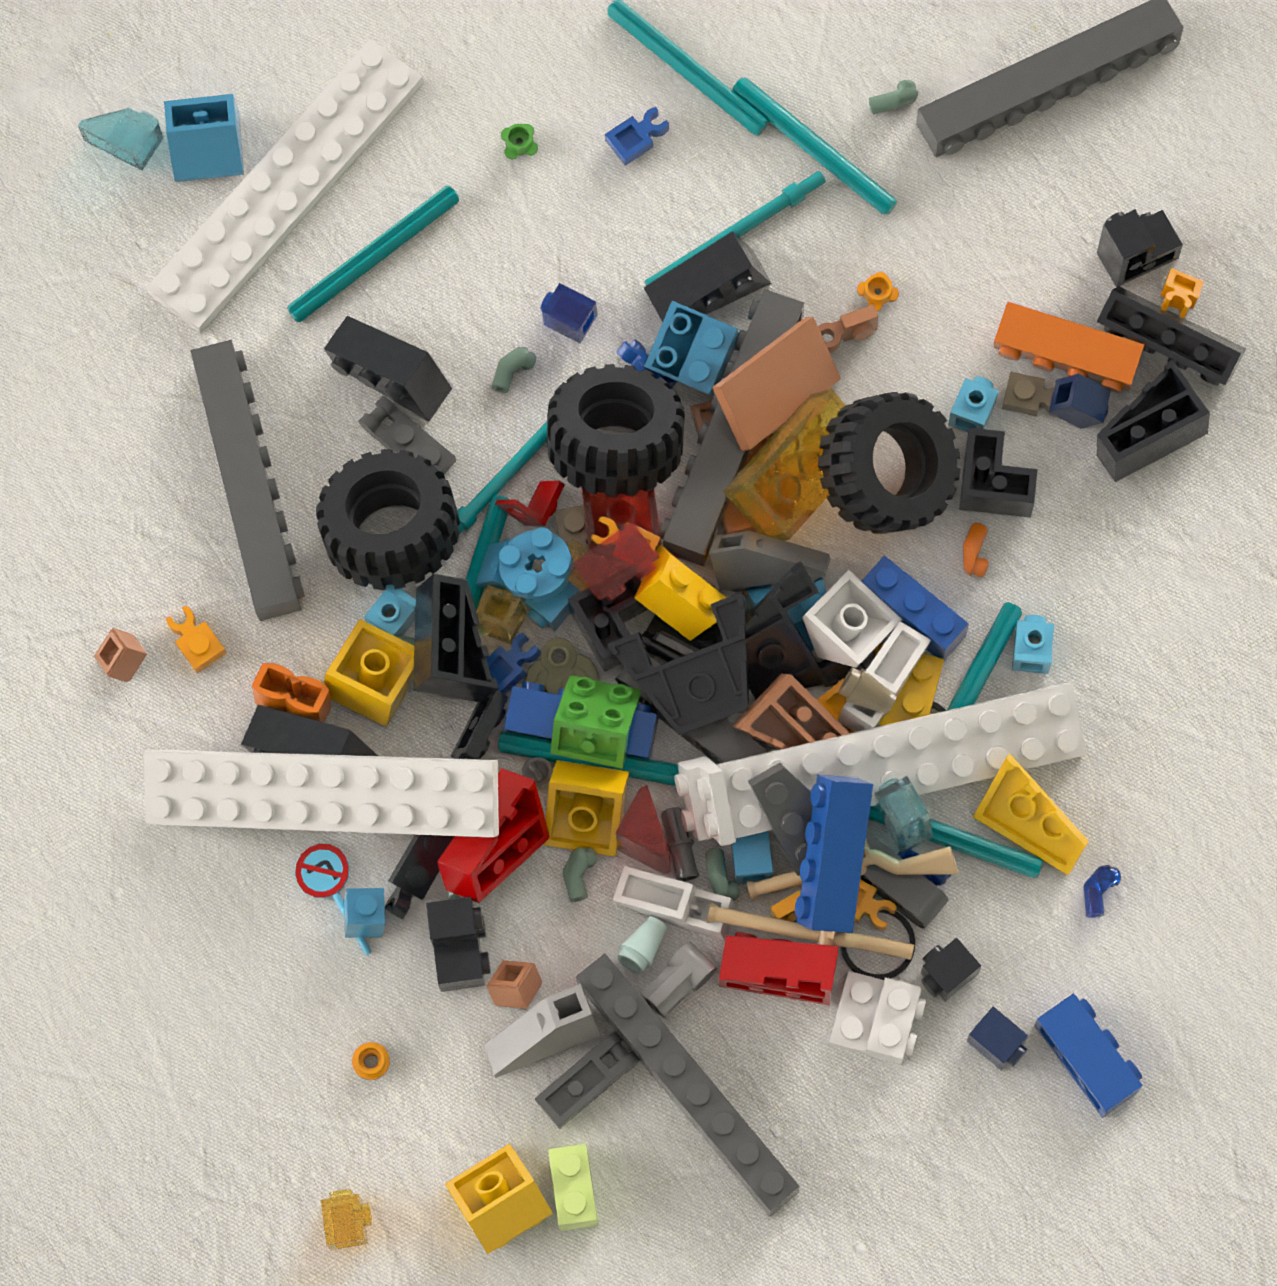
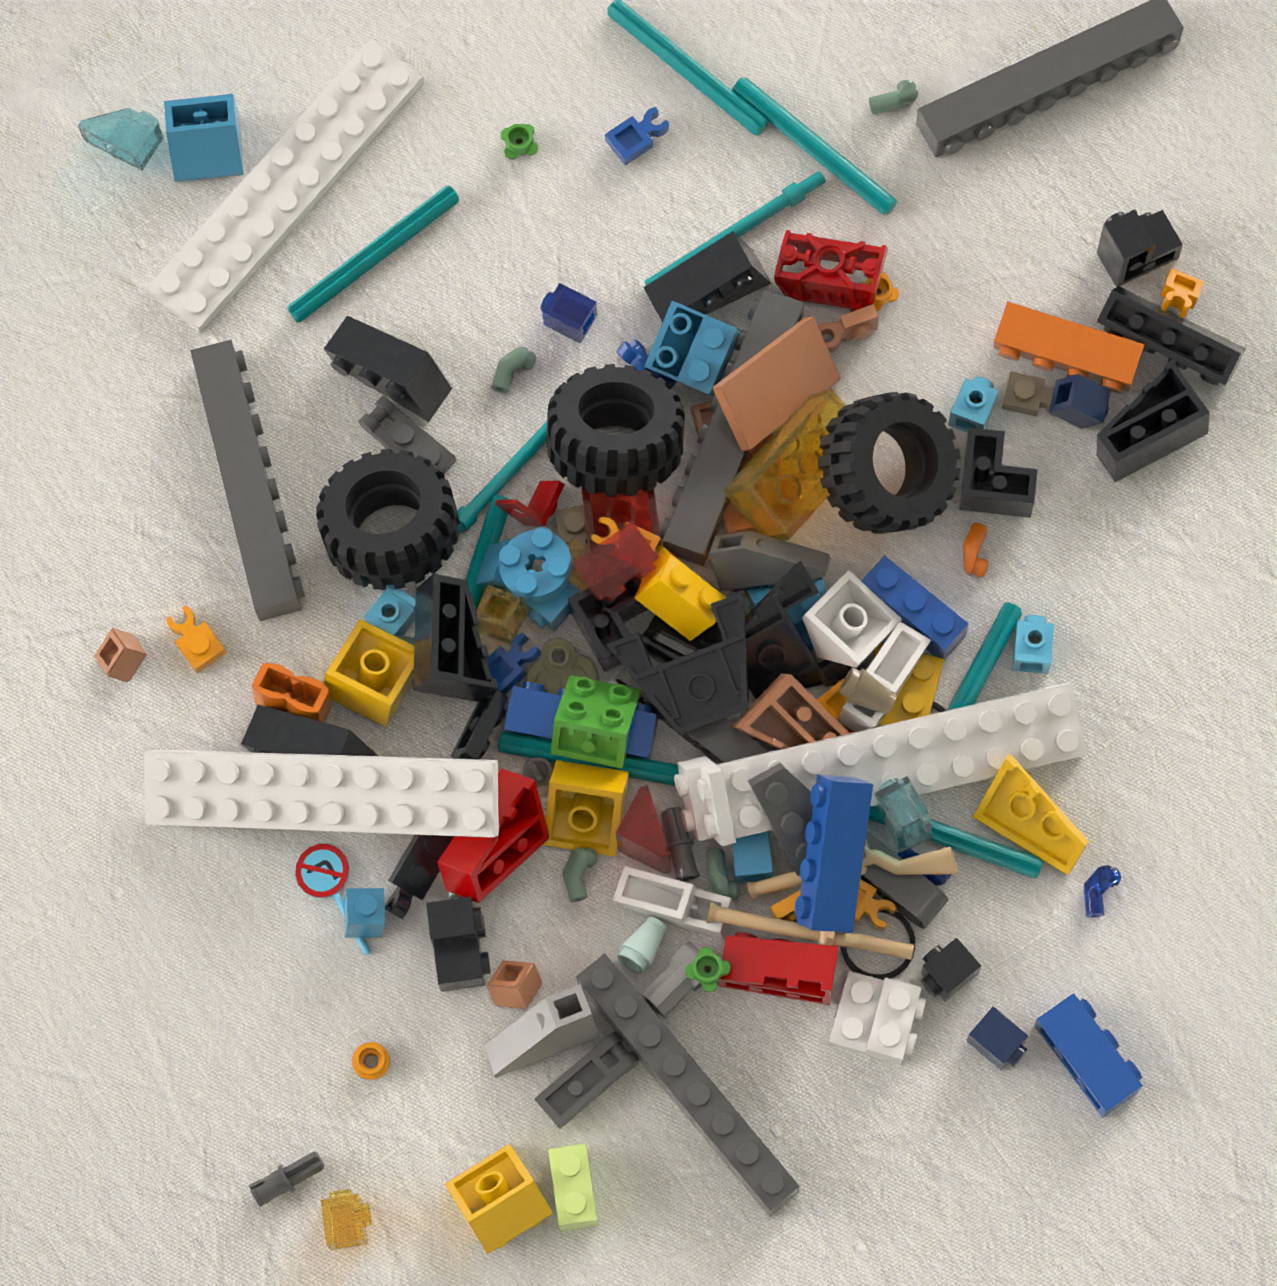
none -> dark grey axle [249,1152,324,1207]
none -> bright green plate [685,947,730,992]
none -> red piece [774,230,888,312]

